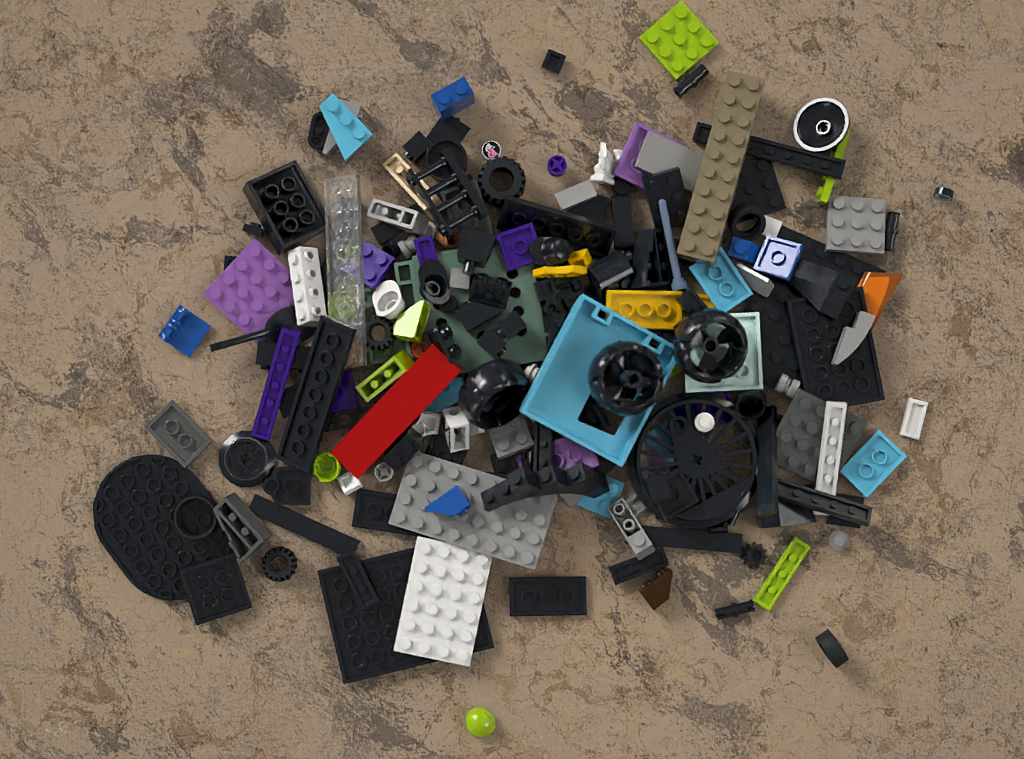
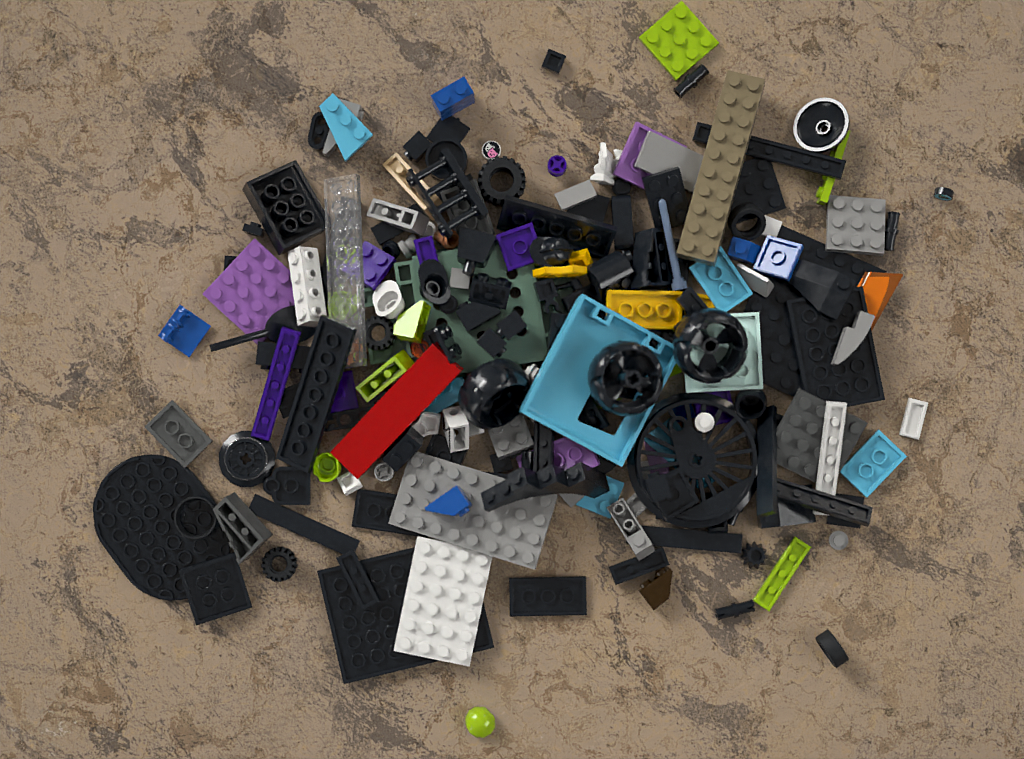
light grey wheel [774,373,800,399] -> none

